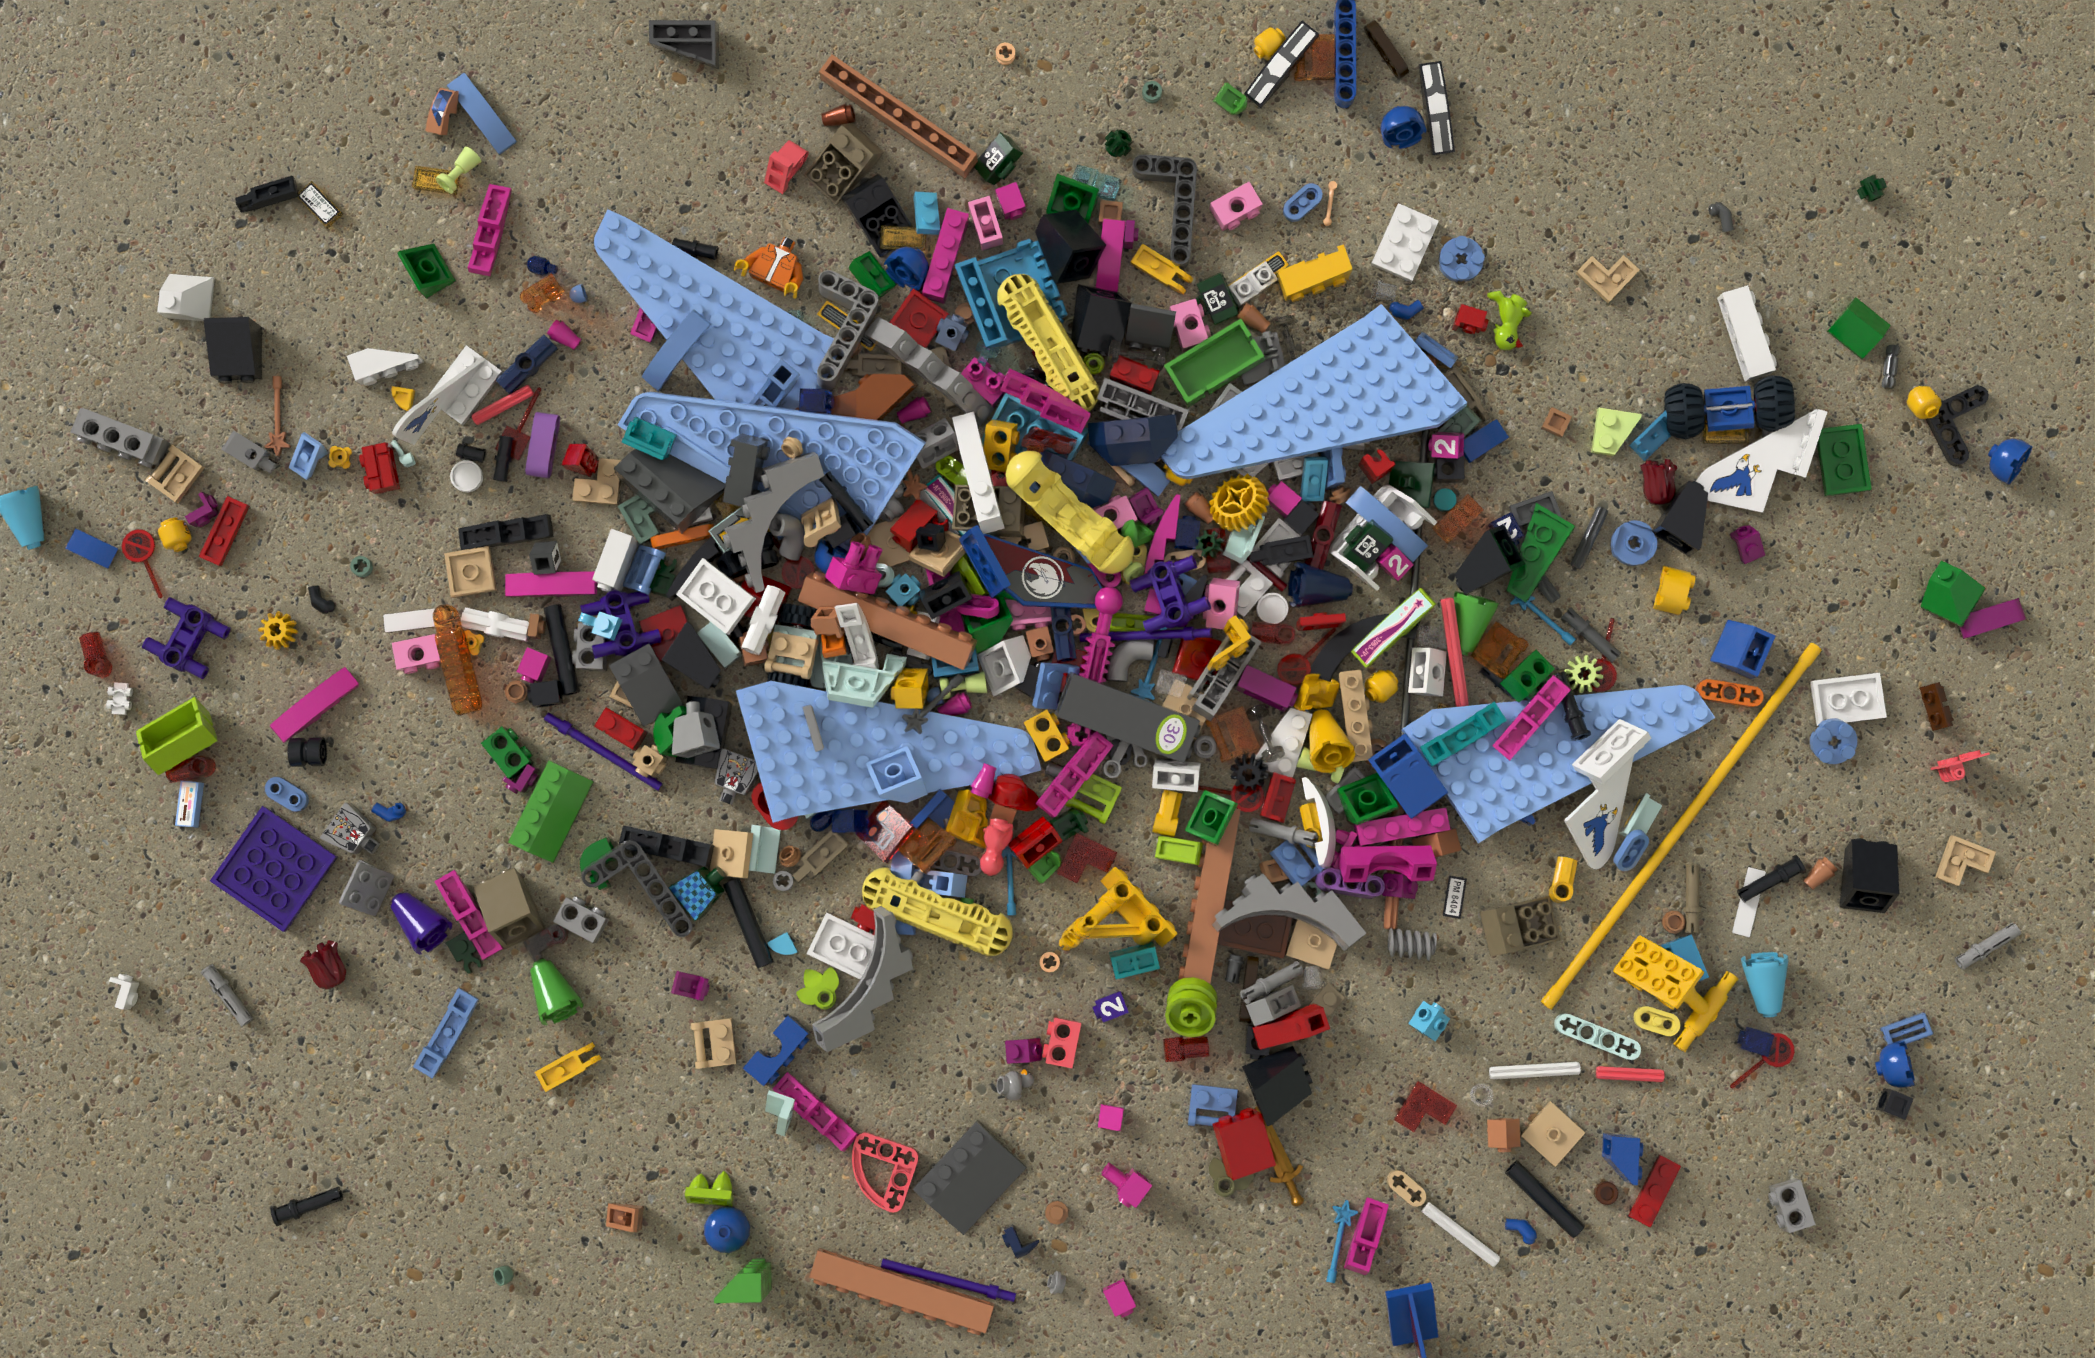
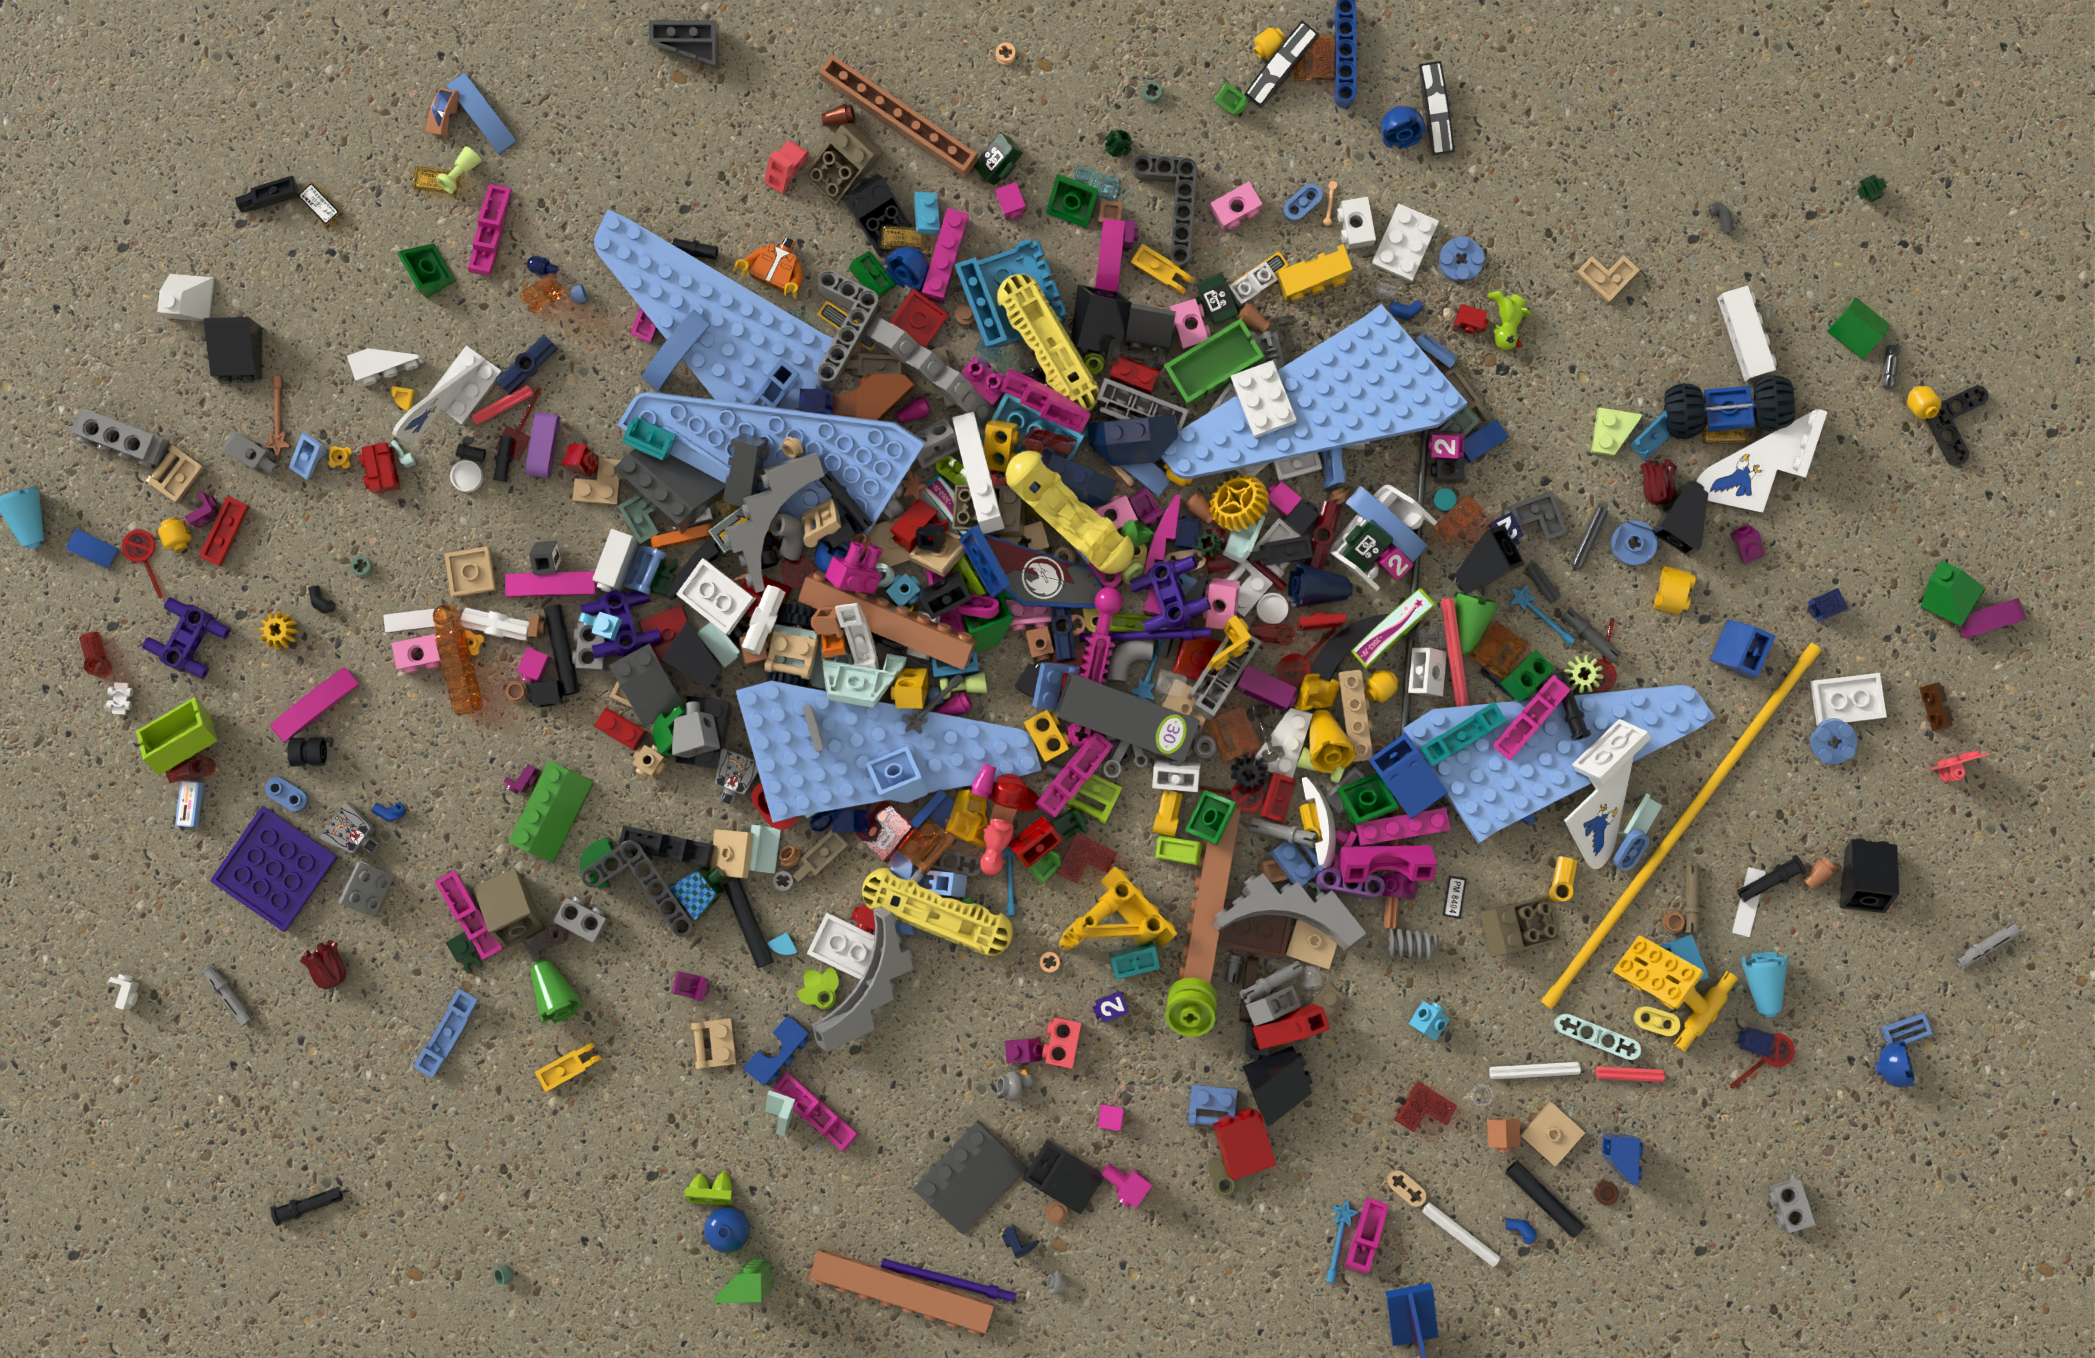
dark purple cone [391,892,452,955] -> none
black slope [458,514,554,550] -> none
green brick [481,726,534,780] -> none
dark purple bar [544,712,663,791] -> none
dark pink cone [547,320,582,350] -> none
nougat slope [606,1203,644,1232] -> none
black brick [716,550,747,579] -> none
coral beam [852,1132,919,1213] -> none
sand blue brick [935,314,970,351] -> none
bright pink brick [968,196,1003,251] -> none
white slope [977,635,1031,697] -> none
black slope [1035,210,1106,284] -> none
dark pink brick [1103,1278,1136,1318] -> none
clear red piece [1163,1036,1209,1062] -> none
pearl gold sword [1255,1106,1304,1207] -> none
medium azure plate [1300,456,1328,501] -> none
red hinge [1358,449,1396,484] -> none
dark brown beam [1364,20,1409,79] -> none
dark green piece [1389,461,1435,508] -> none
nougat slope [1411,828,1461,857] -> none
green wing [1506,503,1575,603] -> none
medium nougat plate [1541,407,1572,438] -> none
red plate [1628,1155,1681,1228] -> none
orange beam [1696,679,1764,707] -> none
green plate [1817,424,1872,496] -> none
black brick [1876,1088,1914,1120] -> none
tan plate [1935,835,1996,886] -> none
blue cylinder [1988,438,2033,484] -> none
none -> black slope [1022,1138,1104,1215]
none -> white plate [1231,360,1297,438]
none -> white brick [1337,197,1376,250]
none -> clear blue brick [1808,588,1848,622]

